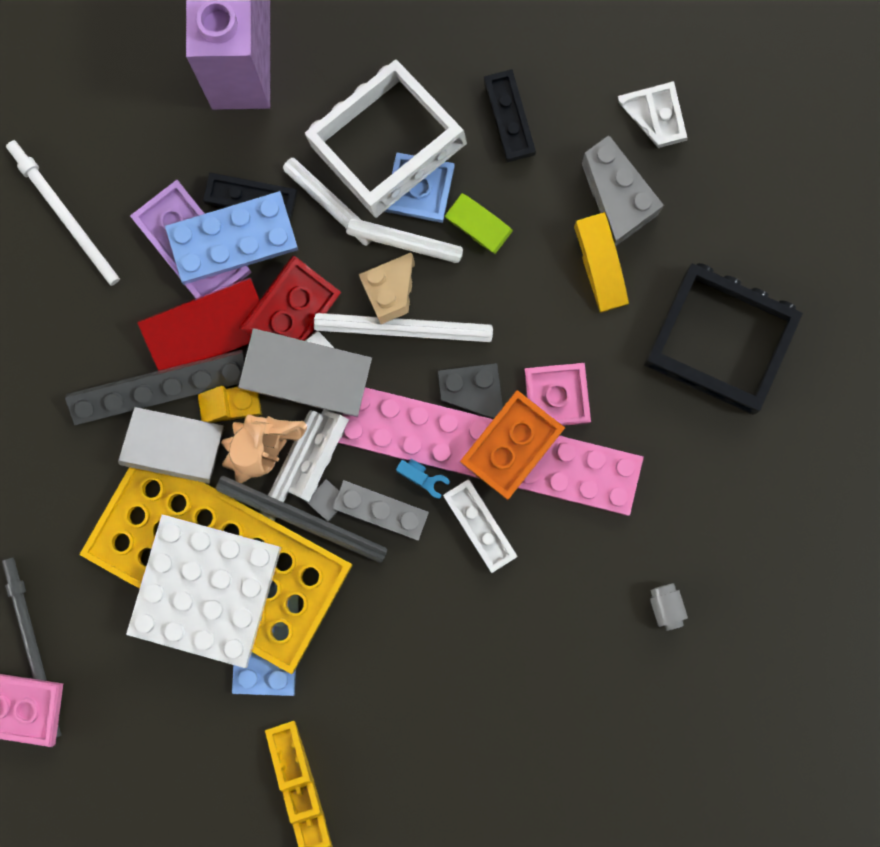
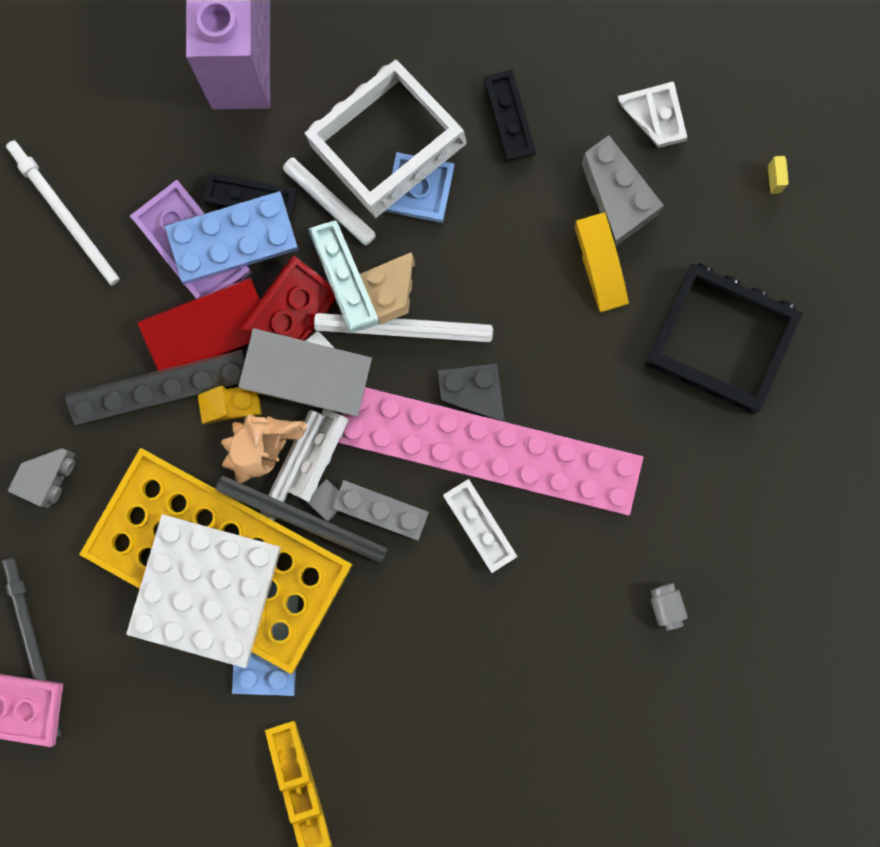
tile [118,407,224,484] -> none
white axle [346,218,463,263] -> none
dark azure plate [396,459,450,499] -> none
lime slope [444,193,513,254] -> none
orange plate [460,390,565,501] -> none
bright pink tile [524,363,591,426] -> none
none -> light grey slope [8,448,76,508]
none -> light aqua tile [308,220,379,334]
none -> light yellow tile [768,156,789,194]

